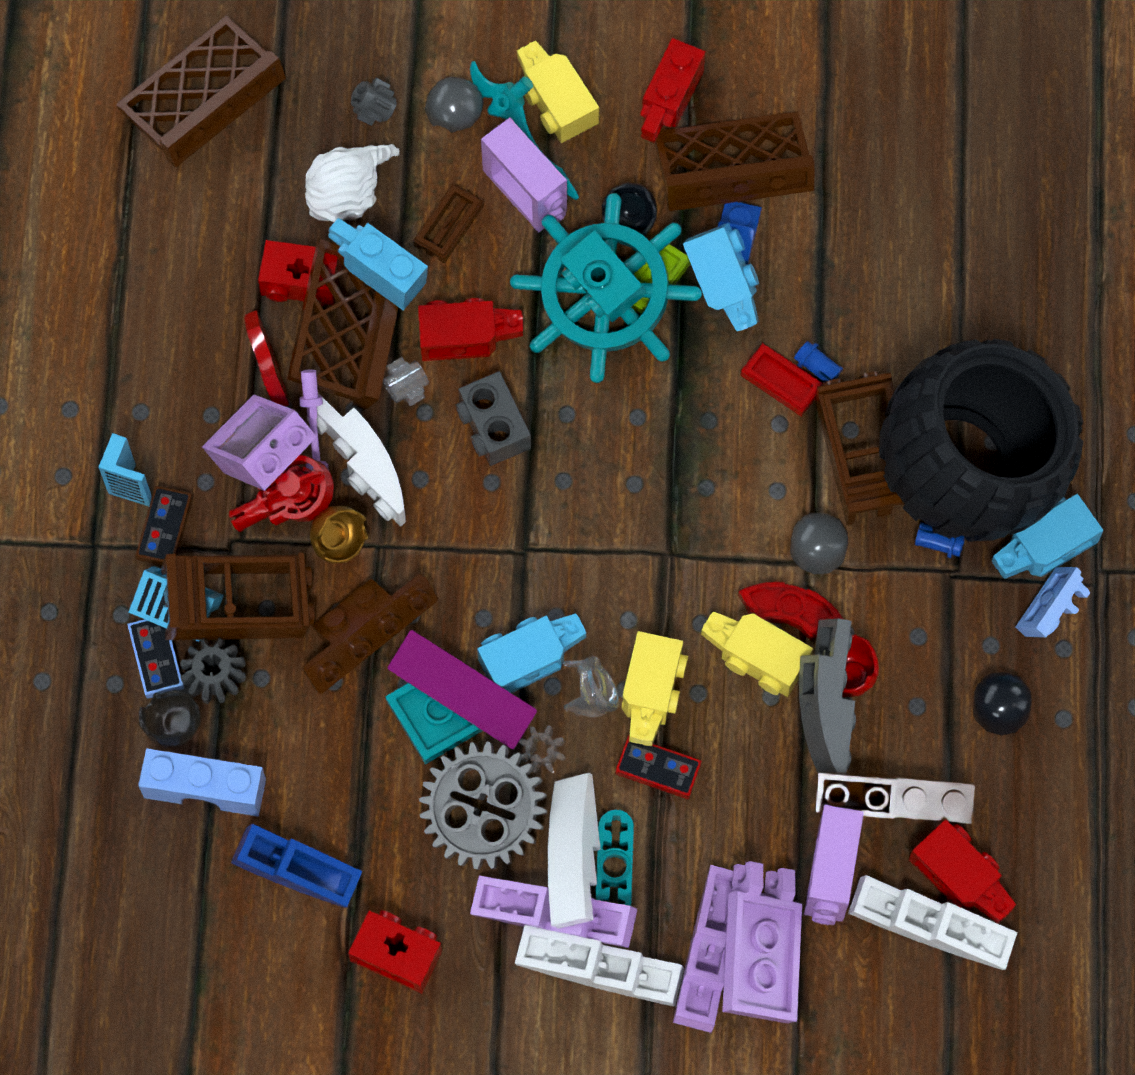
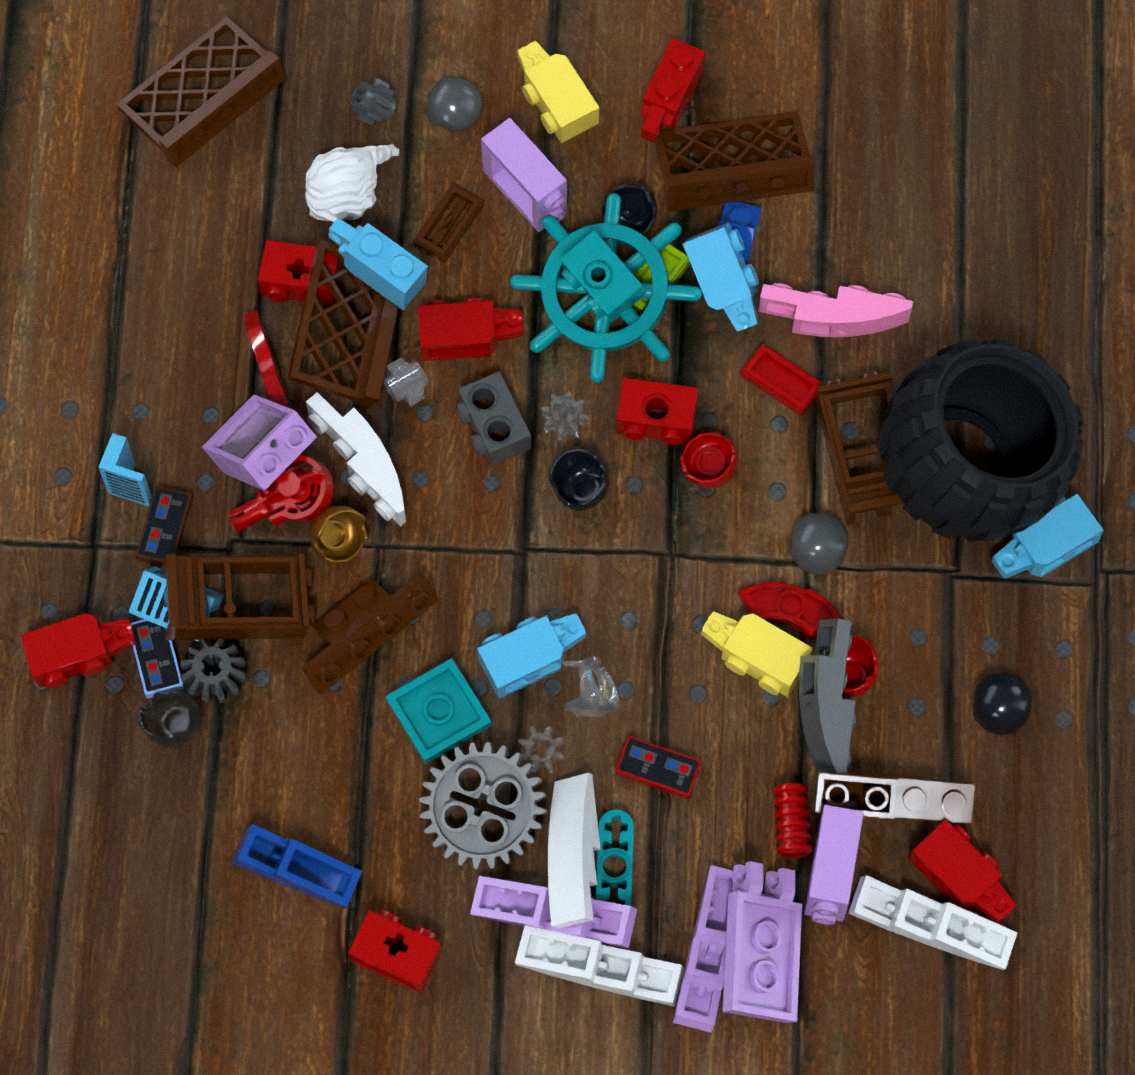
light blue arch [138,748,266,817] -> none
lavender piece [299,370,329,470] -> none
magenta sticker [388,630,537,749] -> none
teal piece [470,61,579,200] -> none
light yellow hinge [622,631,688,746] -> none
blue pin [794,341,844,383] -> none
blue pin [915,522,965,558] -> none
light blue plate [1015,567,1090,638] -> none
none -> red hinge [20,613,137,688]
none -> clear gear [541,391,588,441]
none -> black hair [549,448,610,511]
none -> red brick [616,378,698,445]
none -> red hair [680,432,738,489]
none -> bright pink slope [758,283,913,337]
none -> red piece [773,783,812,859]

